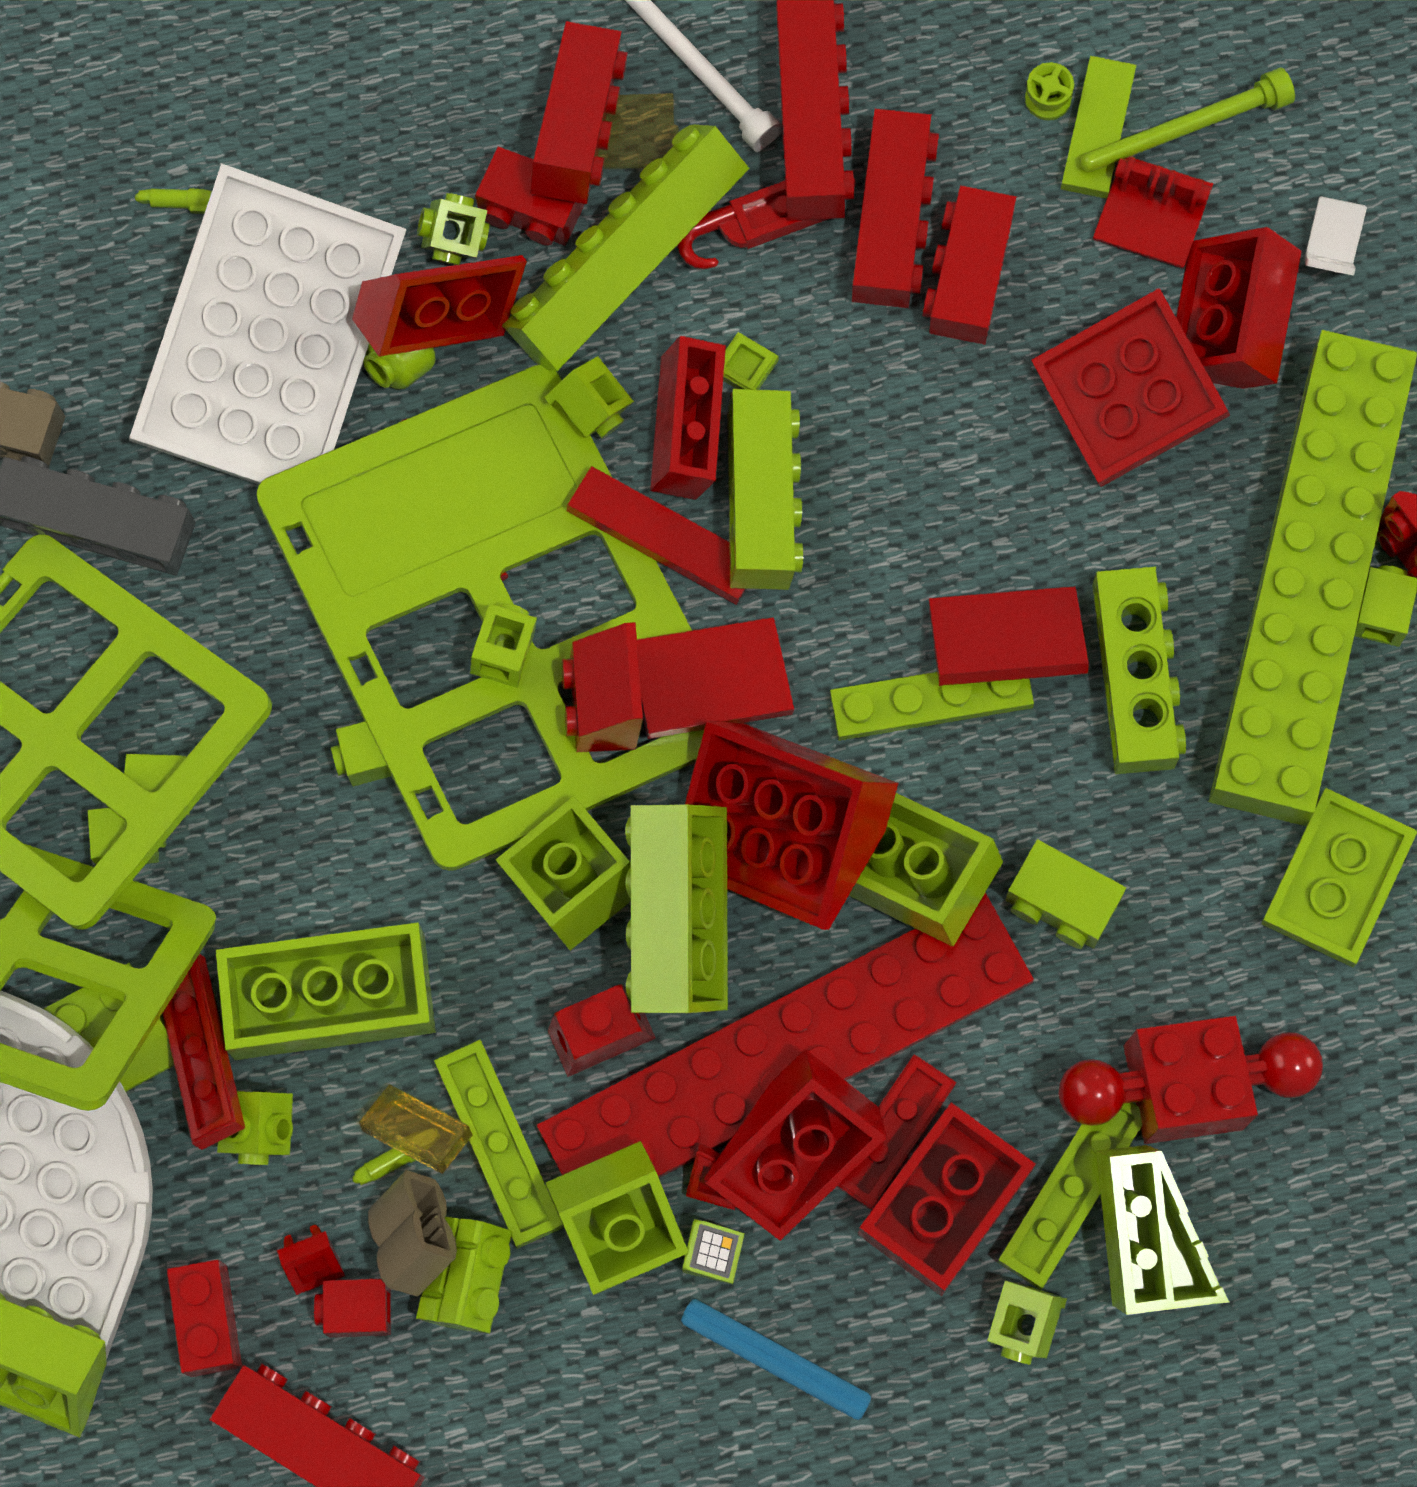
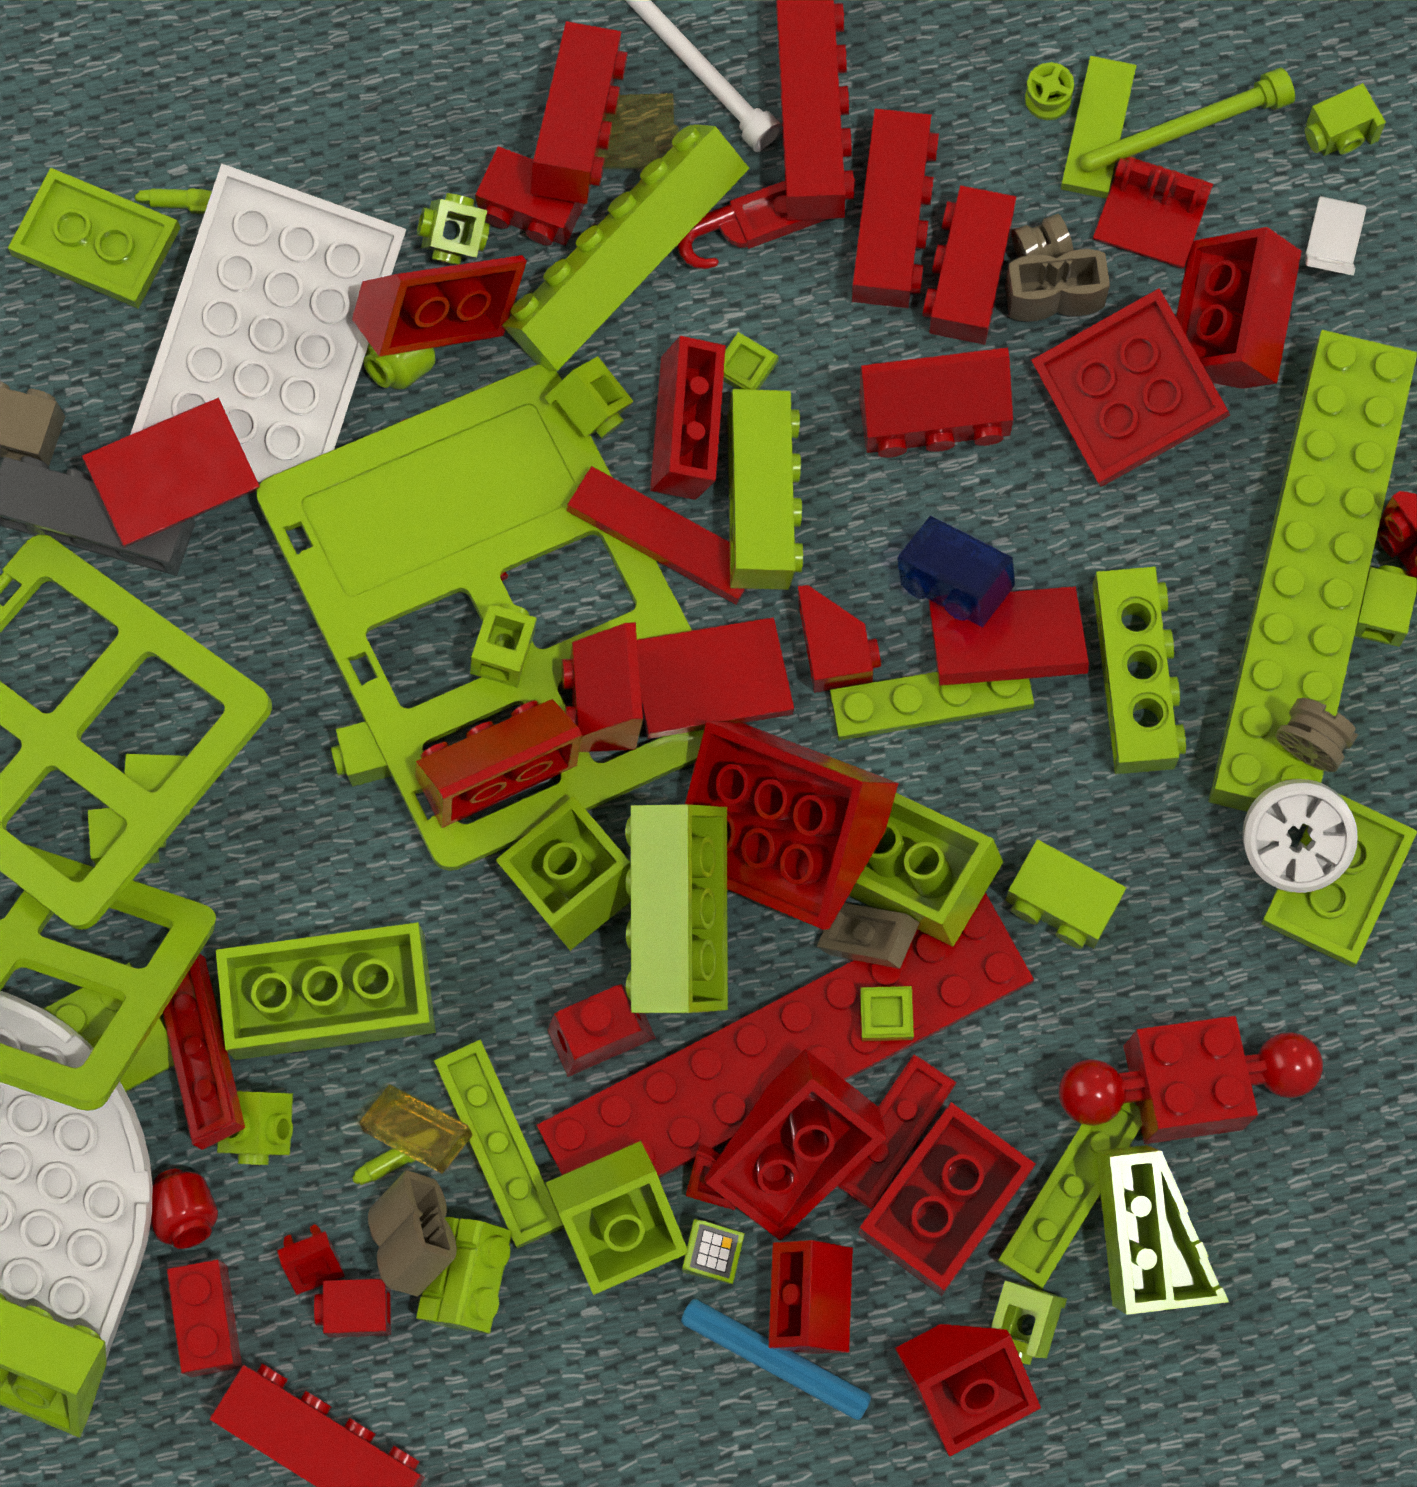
none -> lime plate [8,168,181,309]
none -> red tile [82,397,260,548]
none -> red head [151,1169,218,1249]
none -> red slope [415,699,582,828]
none -> red brick [768,1240,853,1354]
none -> red slope [798,585,881,693]
none -> dark tan plate [817,903,919,969]
none -> red slope [859,347,1013,458]
none -> lime tile [860,986,914,1041]
none -> red slope [895,1324,1041,1457]
none -> clear blue brick [897,515,1015,627]
none -> dark tan brick [1005,249,1110,322]
none -> dark tan wheel [1011,214,1074,258]
none -> white wheel [1242,779,1358,893]
none -> dark tan wheel [1275,698,1359,772]
none -> lime brick [1305,83,1386,156]

